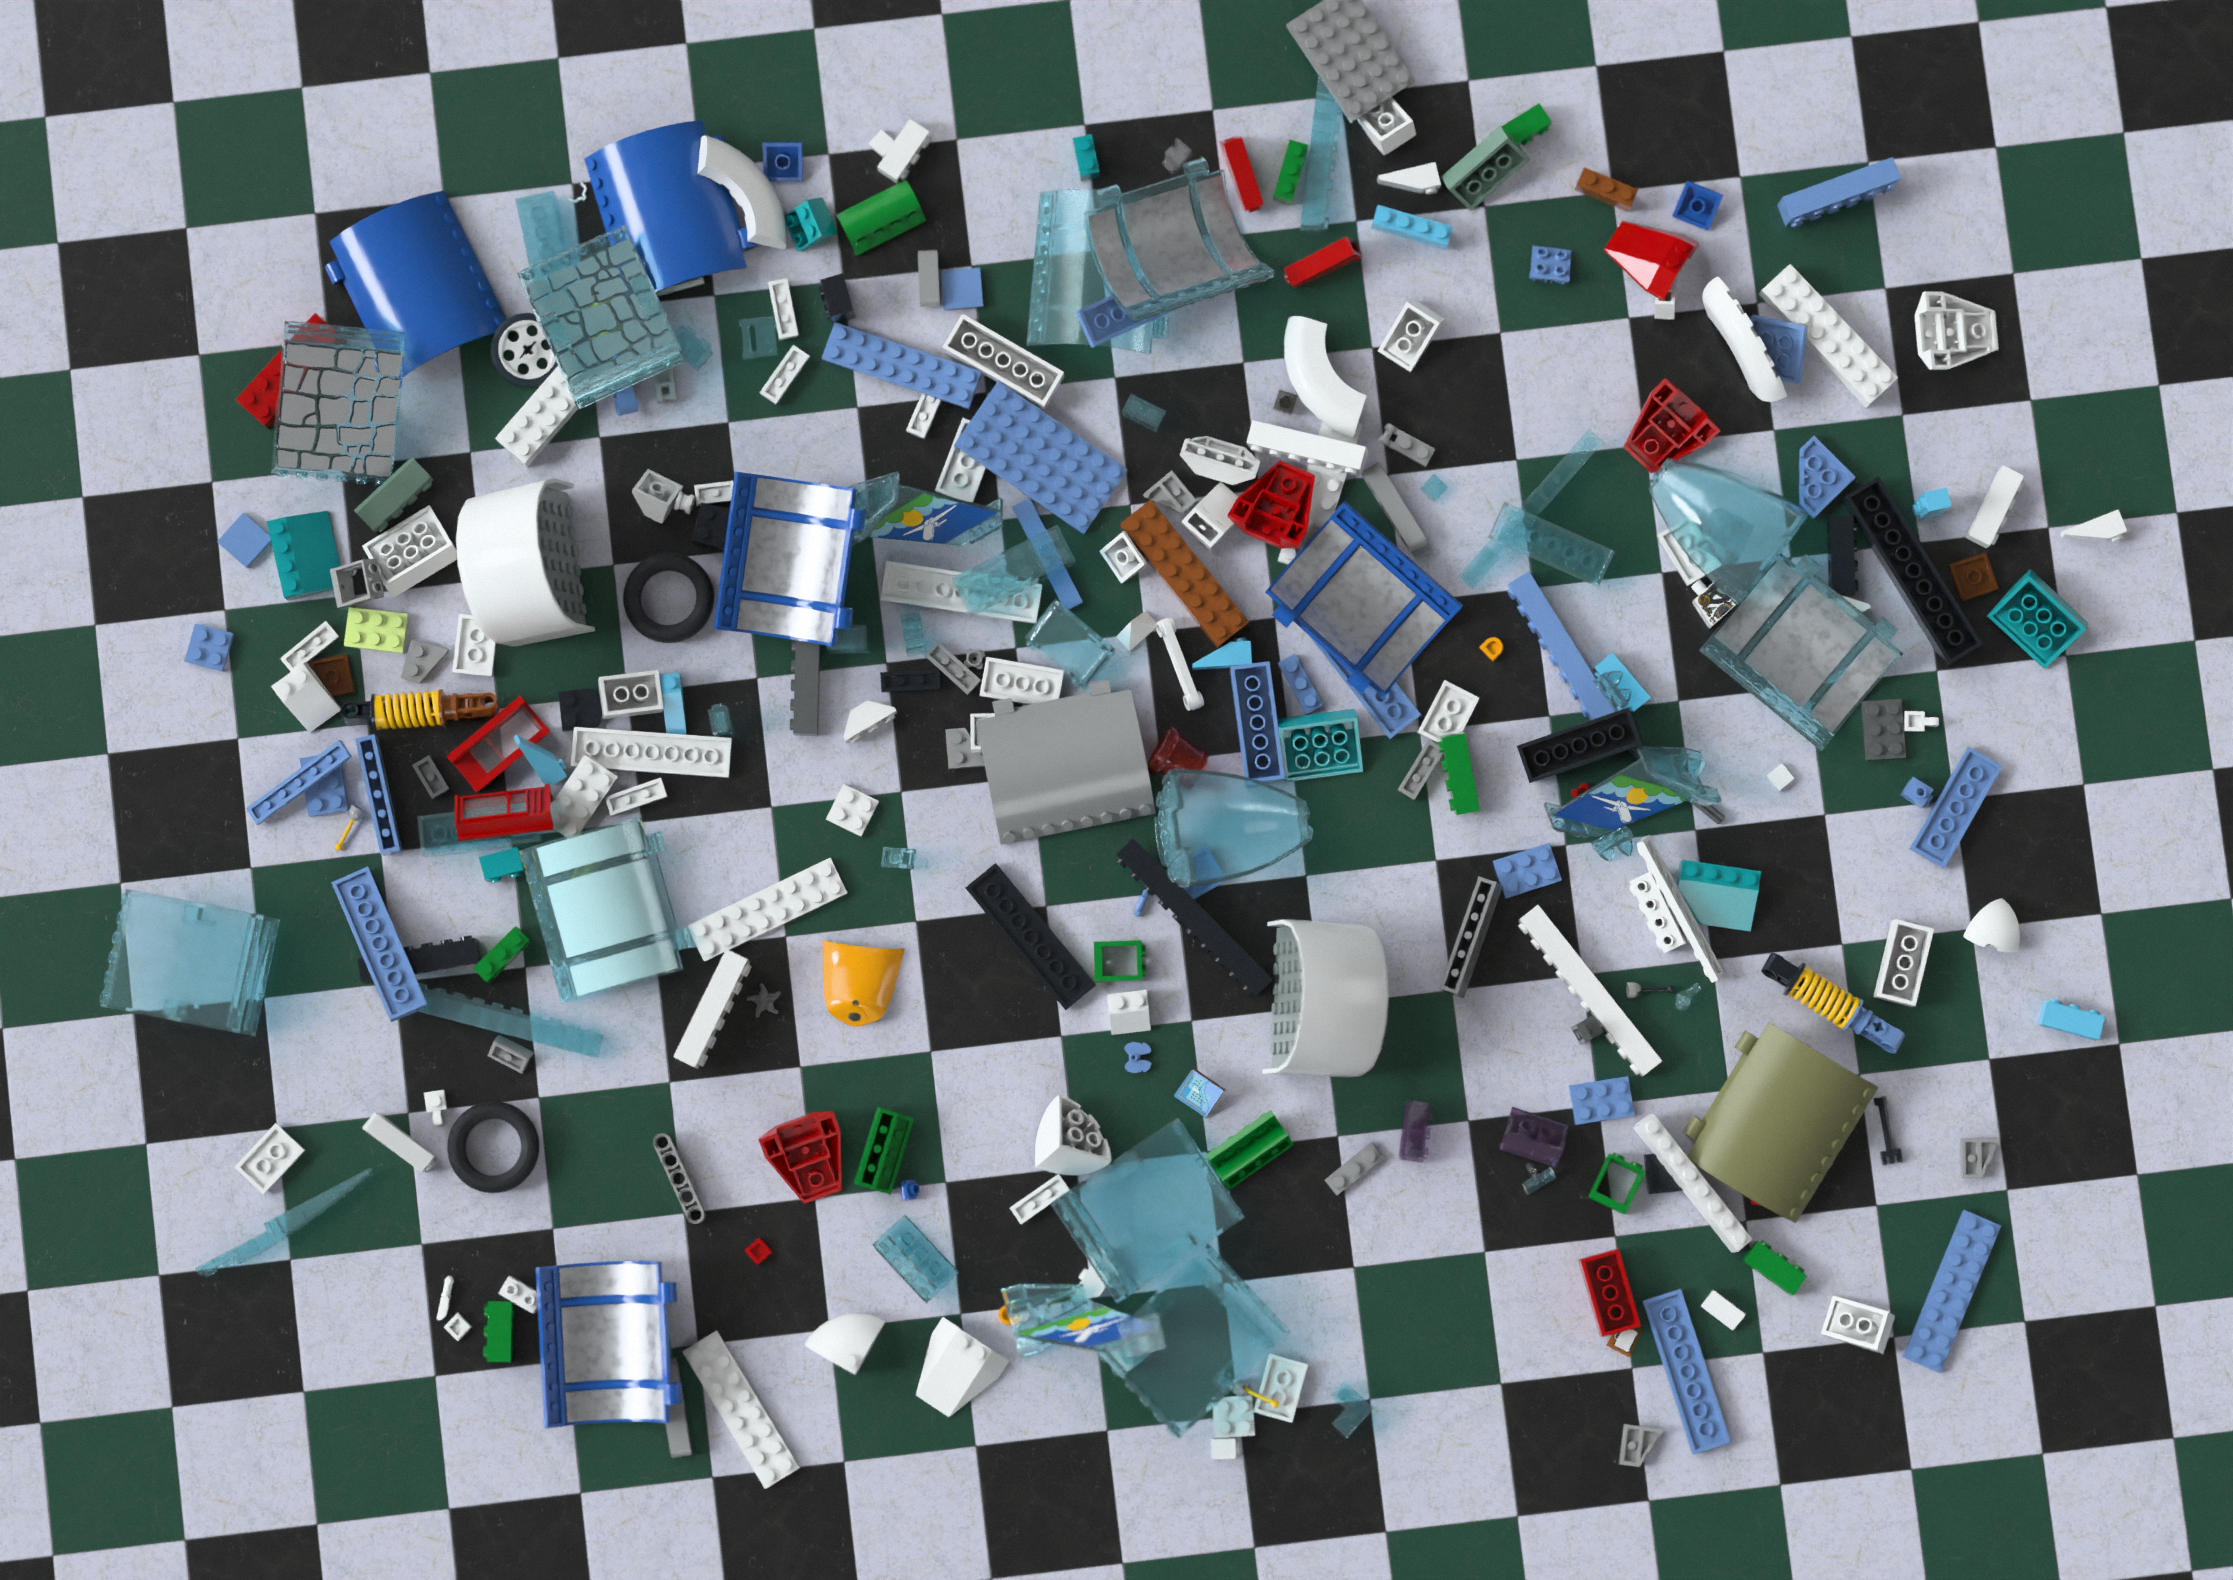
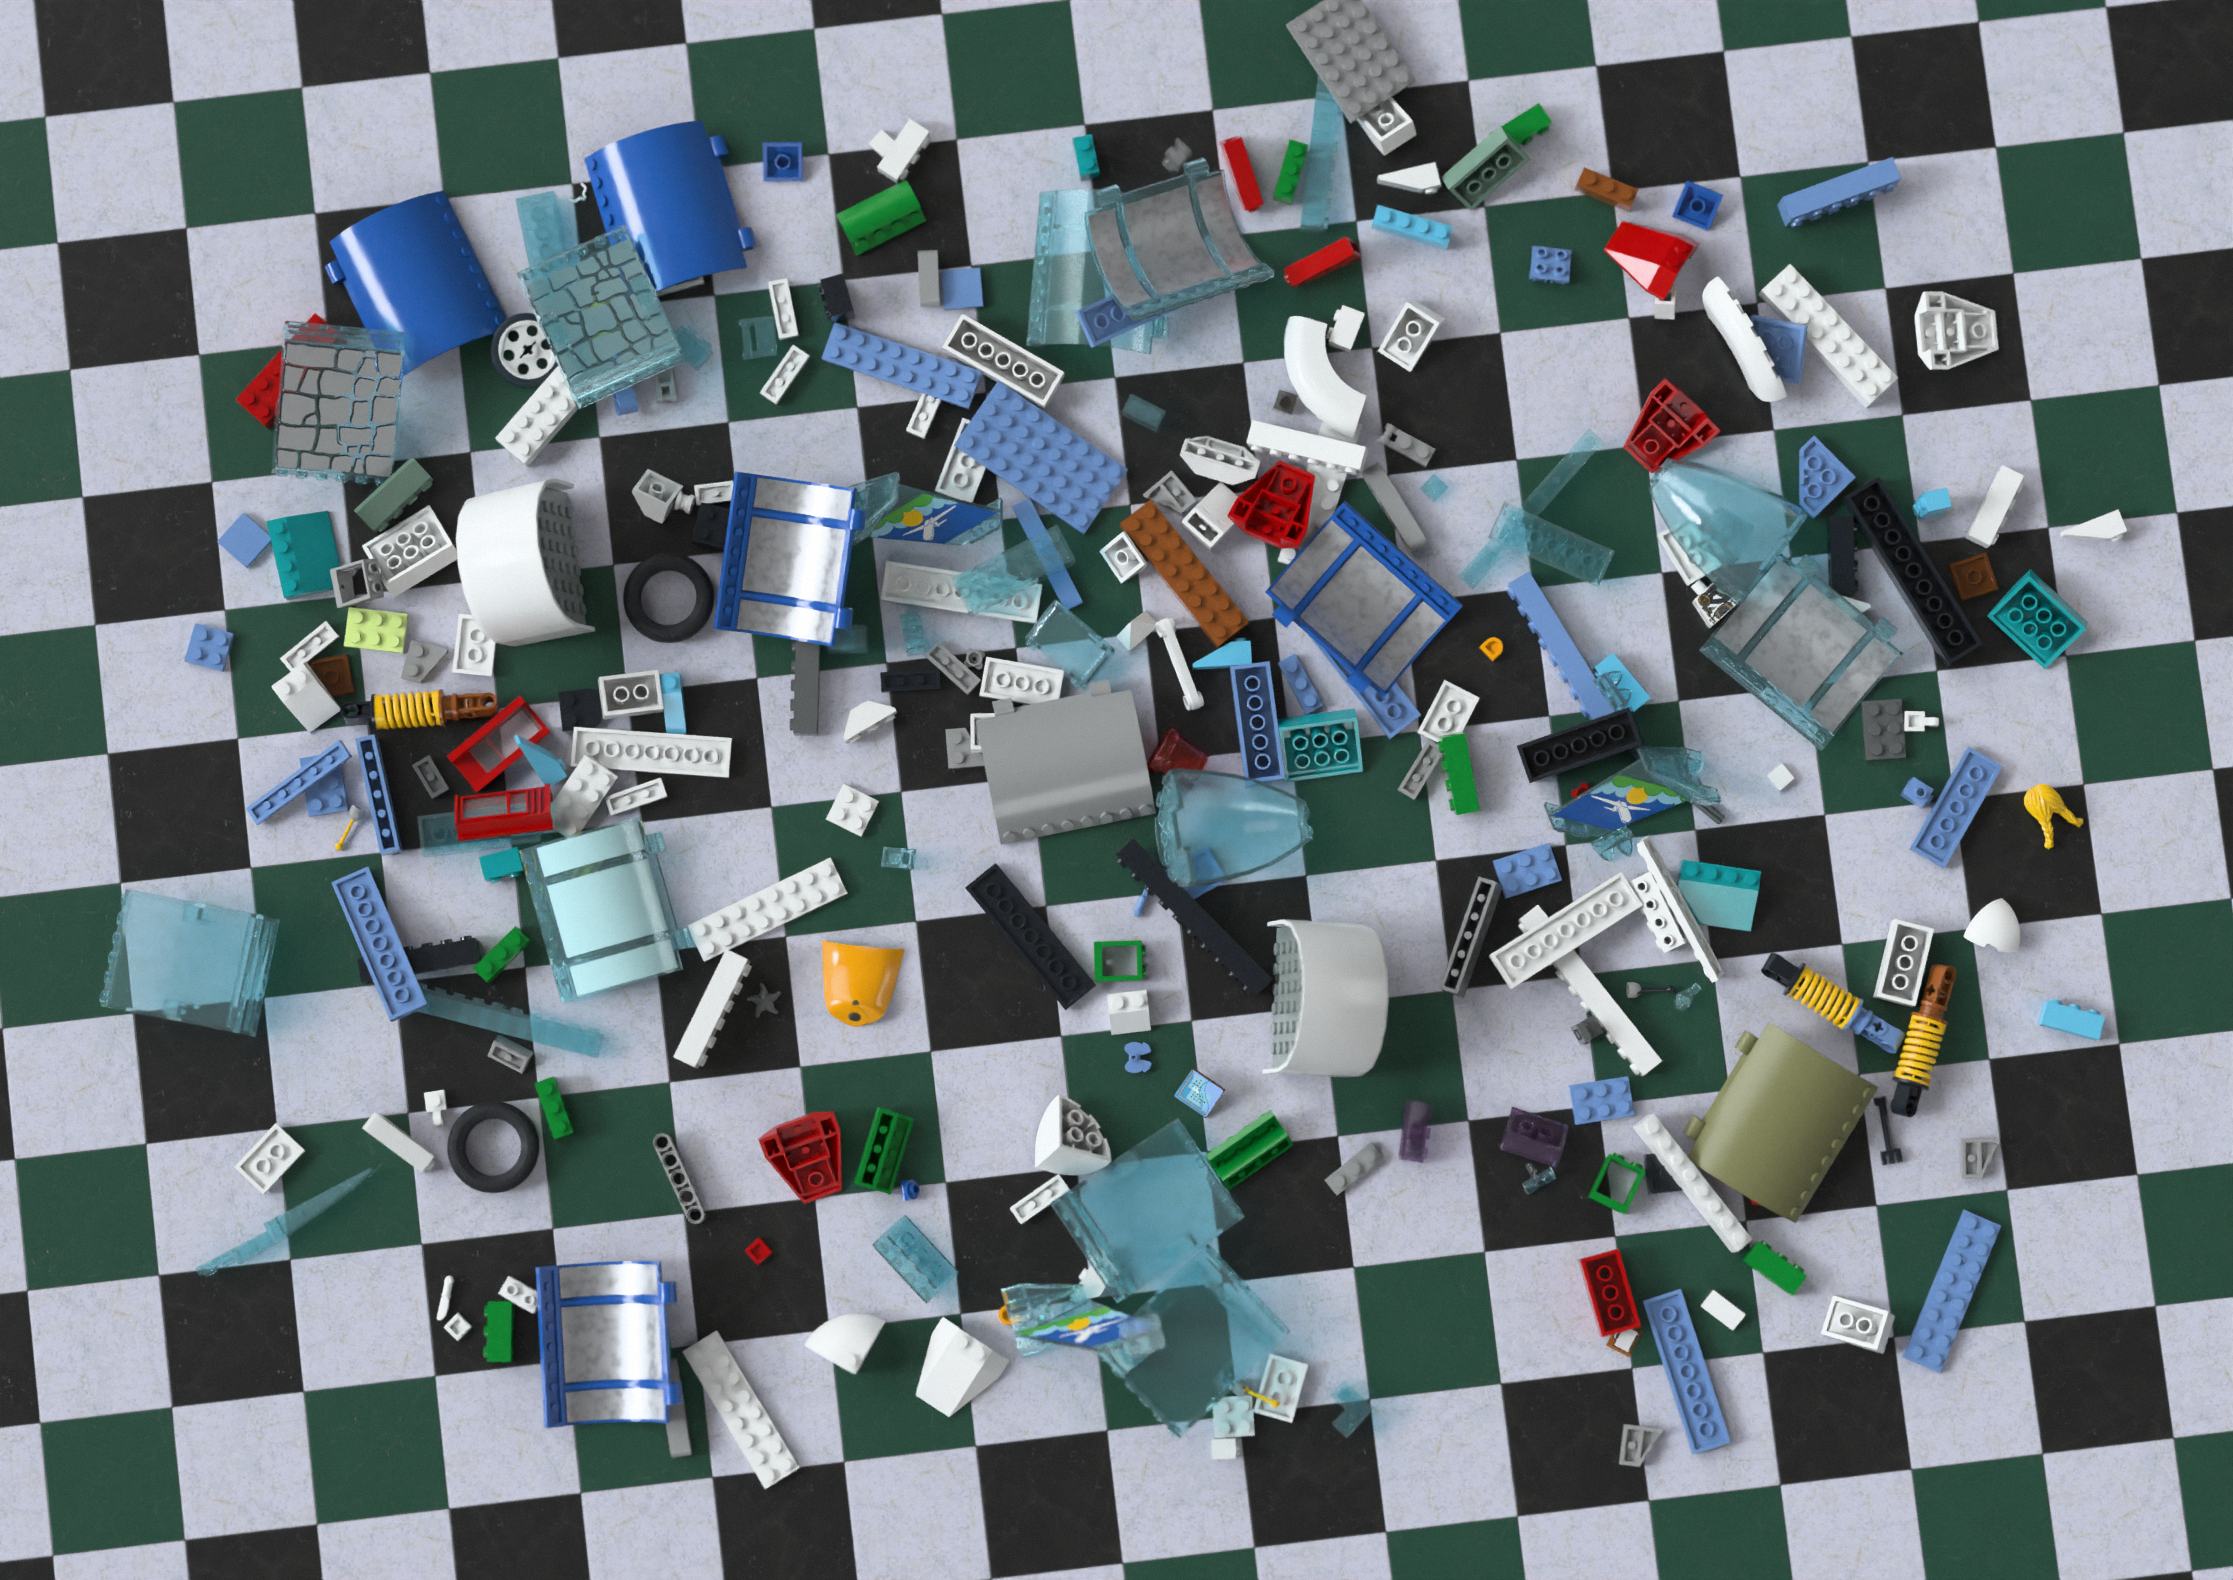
white brick [697,135,787,250] -> none
clear light blue brick [708,704,735,737] -> none
teal slope [784,197,838,252] -> none
none -> green brick [534,1076,575,1140]
none -> white brick [1326,305,1365,353]
none -> white plate [1489,872,1643,989]
none -> piece [1890,964,1956,1117]
none -> yellow hair [2024,784,2083,850]

